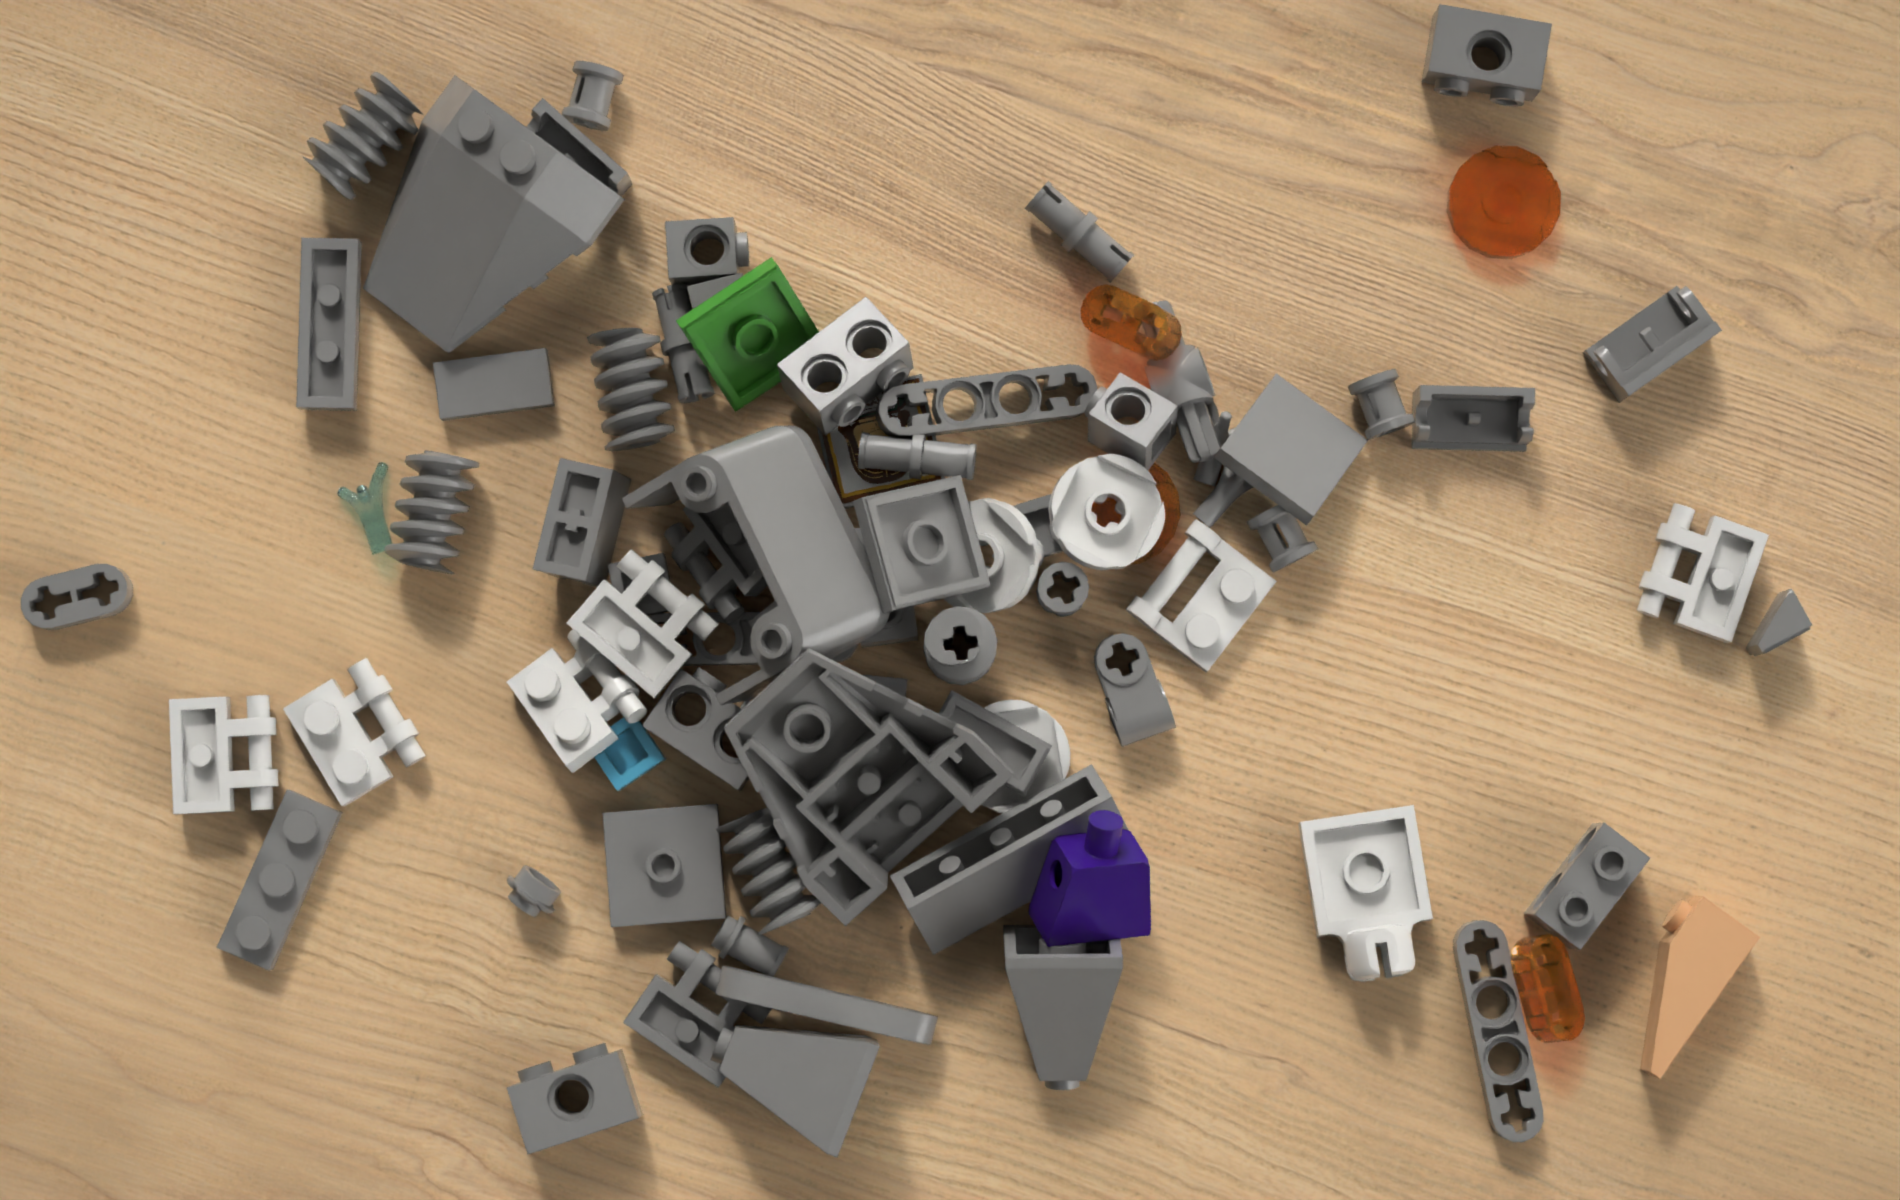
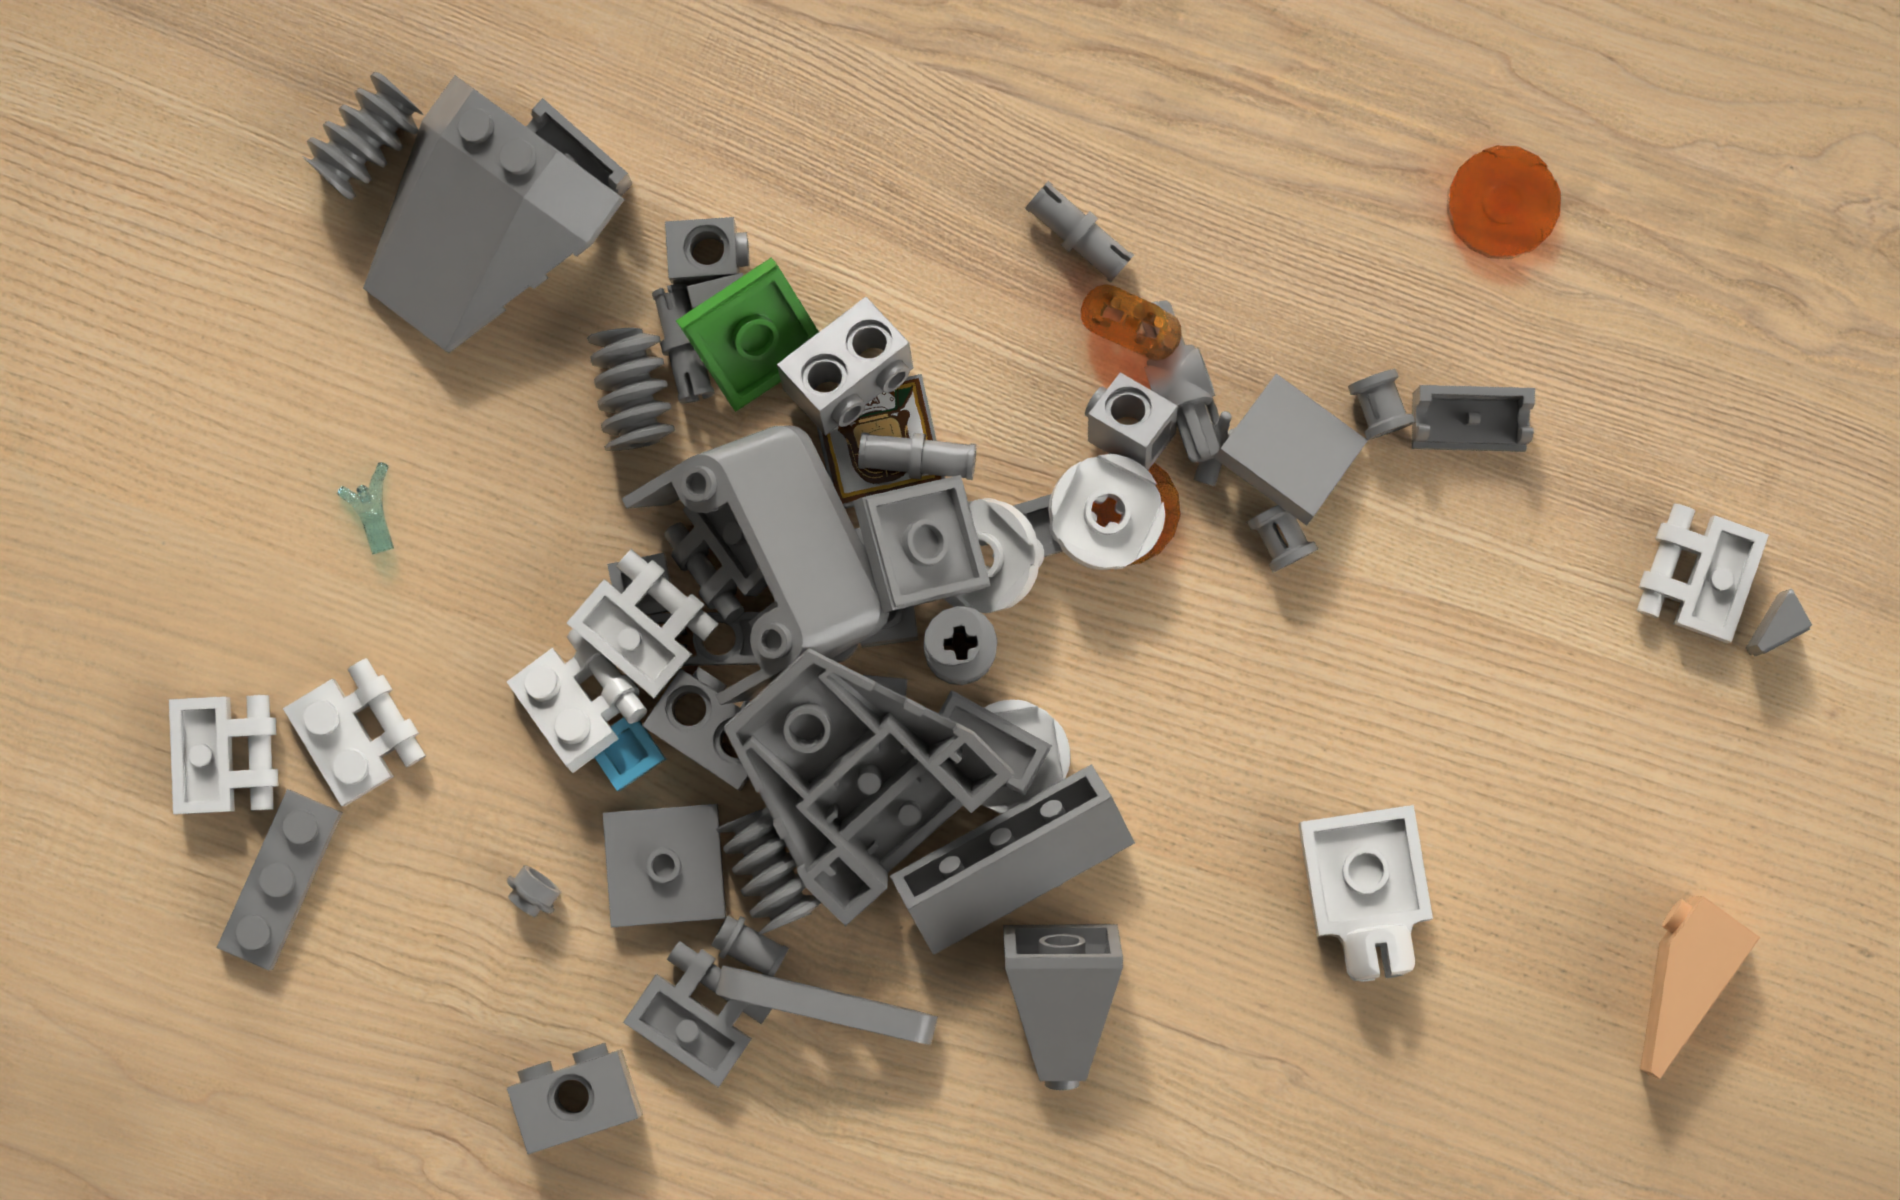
light grey beam [21,564,133,630] -> none
light grey plate [296,238,362,411] -> none
light grey piece [385,450,480,575] -> none
light grey tile [433,348,555,421] -> none
light grey hinge [533,458,631,587] -> none
light grey bush [562,61,624,131] -> none
light grey slope [710,1025,880,1157] -> none
light grey beam [876,364,1097,438] -> none
dark purple torso [1028,810,1151,947] -> none
light grey bush [1036,562,1089,617] -> none
light grey piece [1094,633,1176,747] -> none
white plate [1126,519,1277,672] -> none
light grey bar [1193,466,1253,528] -> none
light grey brick [1421,4,1552,107] -> none
light grey beam [1453,920,1544,1142] -> none
clear orange beam [1511,934,1585,1043] -> none
light grey brick [1524,822,1650,950] -> none
light grey hinge [1583,286,1722,403] -> none

